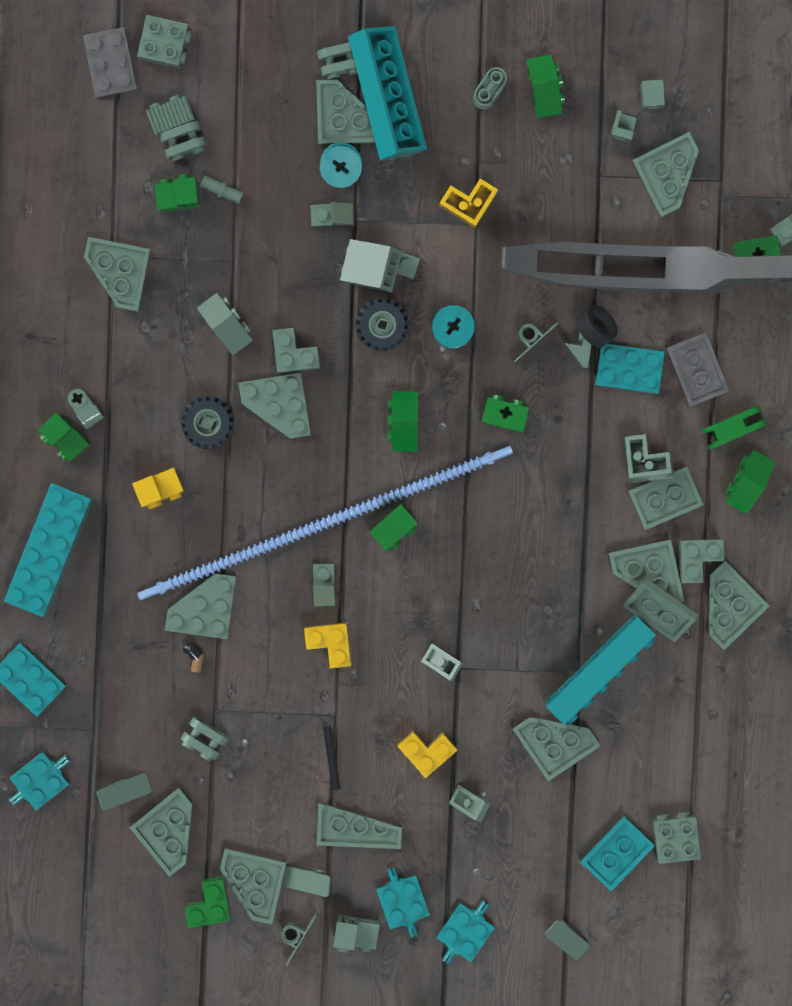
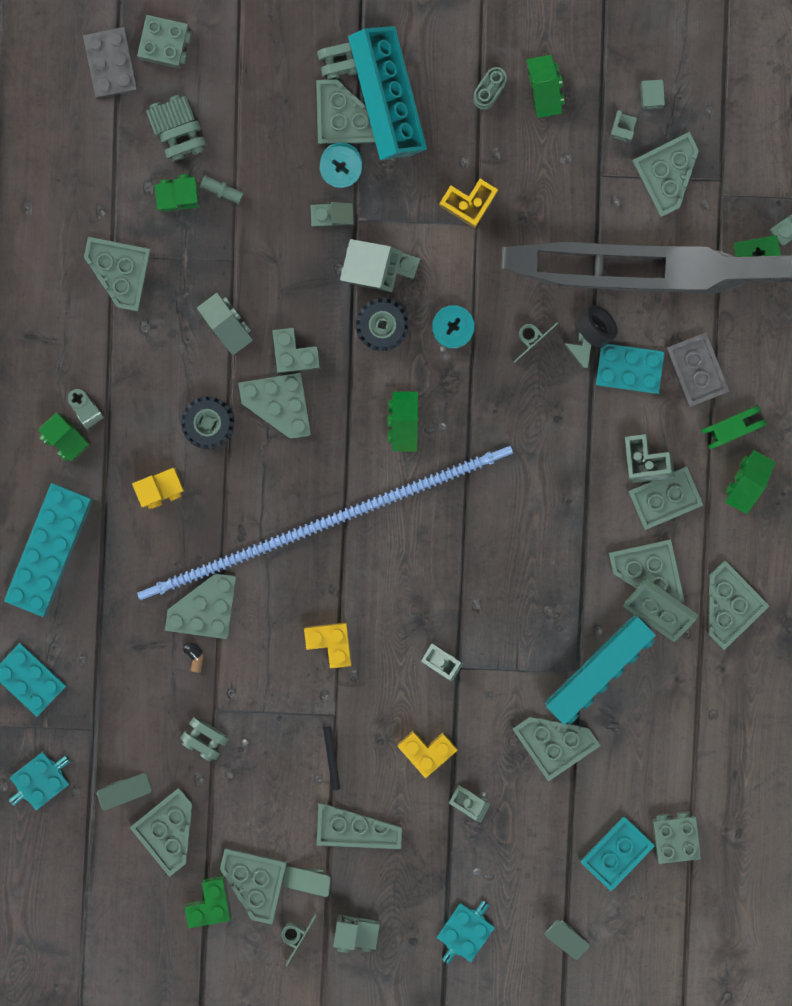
sand green slope [313,564,335,606] -> none
green brick [369,504,418,551] -> none
teal plate [376,867,430,938] -> none
green brick [481,395,529,433] -> none
sand green brick [678,539,724,583] -> none

